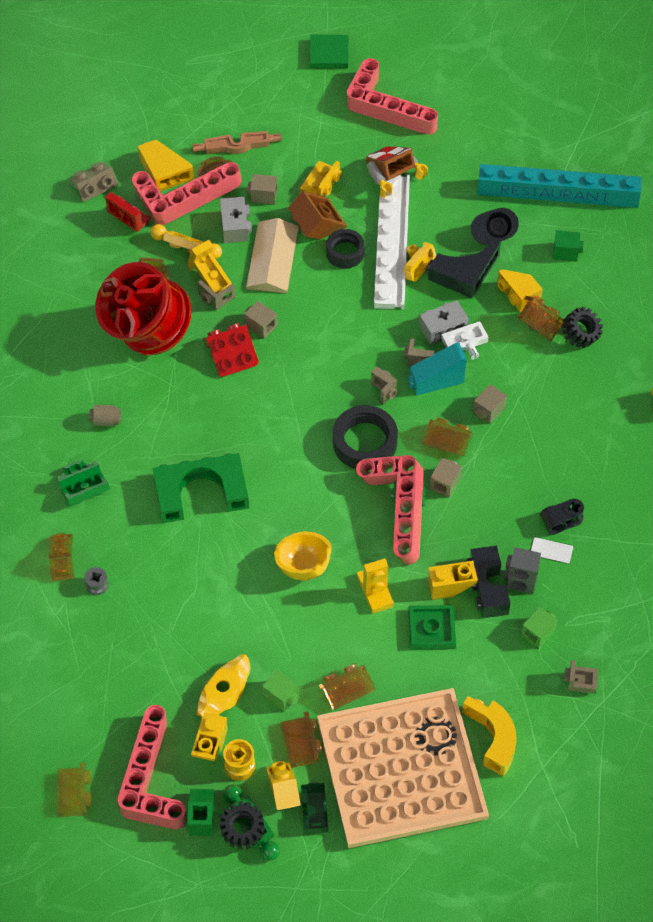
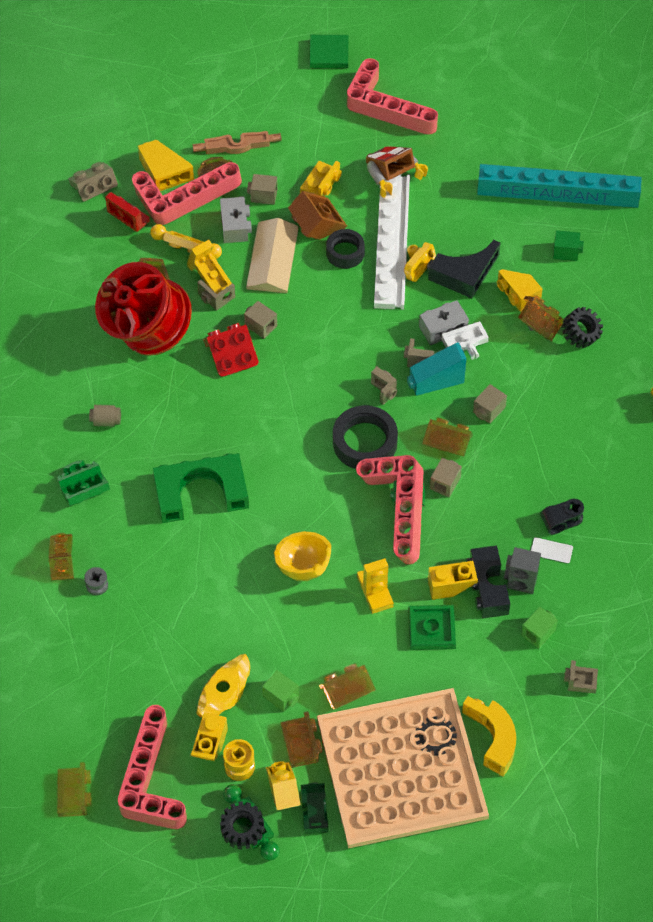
green slope [187,789,215,836] -> none
black piece [471,207,519,245] -> none

